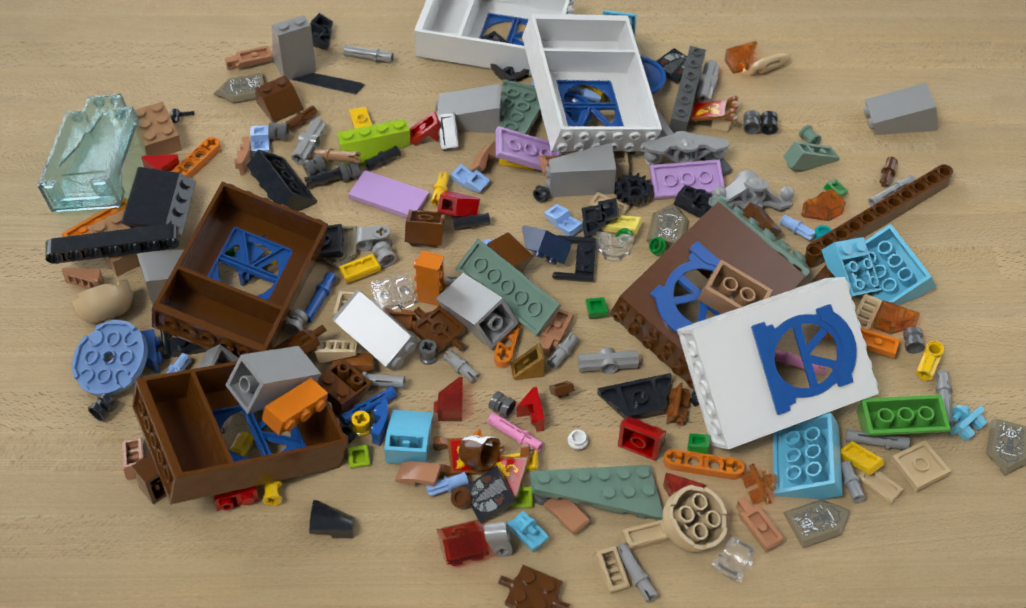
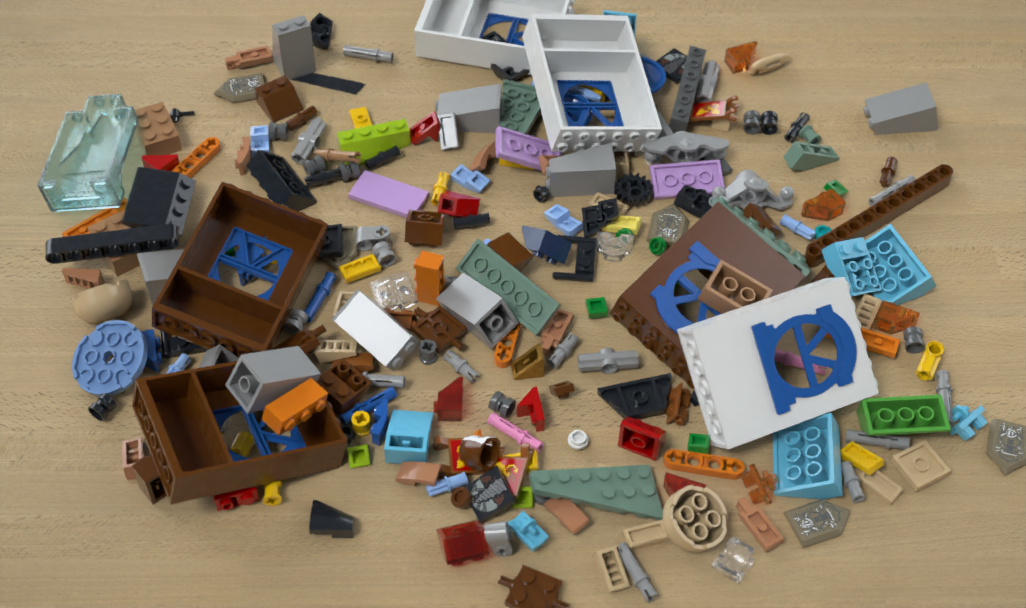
none -> black pin [784,112,810,143]

